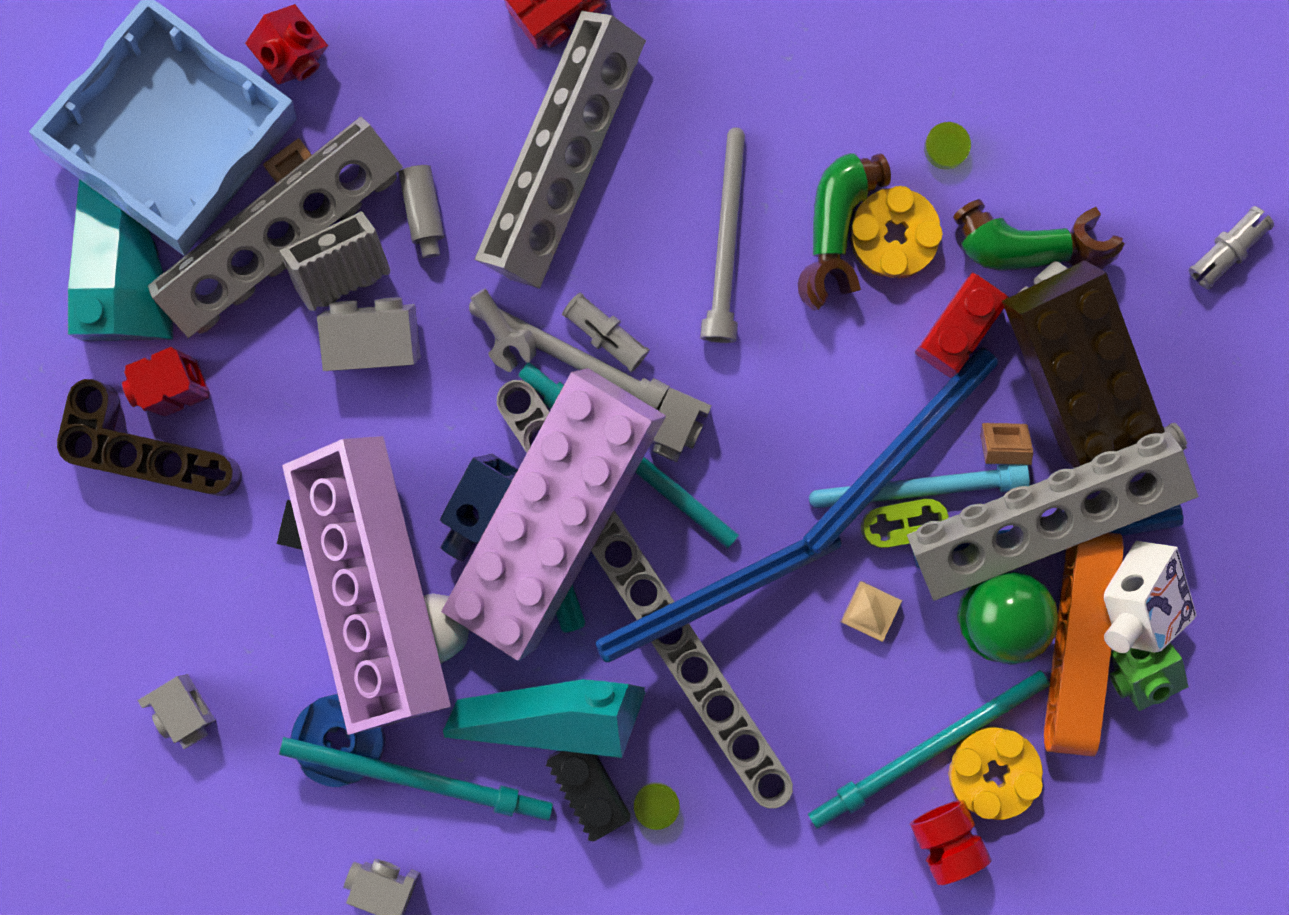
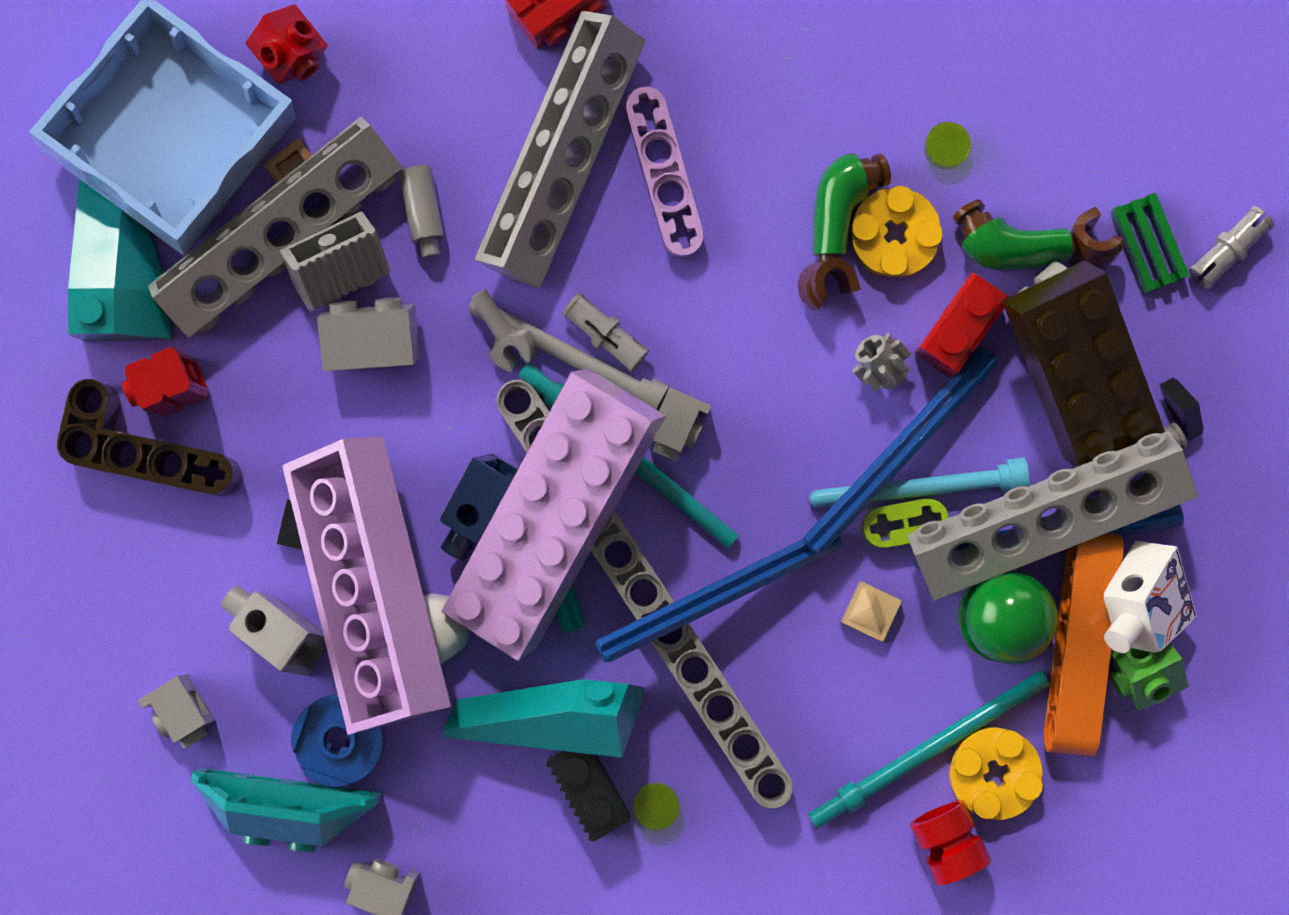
teal bar [279,737,553,821] -> none
light grey piece [700,127,745,343] -> none
medium nougat tile [980,423,1033,465] -> none
none -> teal wedge [191,767,383,852]
none -> light grey torso [221,585,327,676]
none -> lavender beam [626,86,704,259]
none -> light grey gear [852,333,911,392]
none -> green tile [1111,192,1190,294]
none -> black tile [1159,377,1204,441]

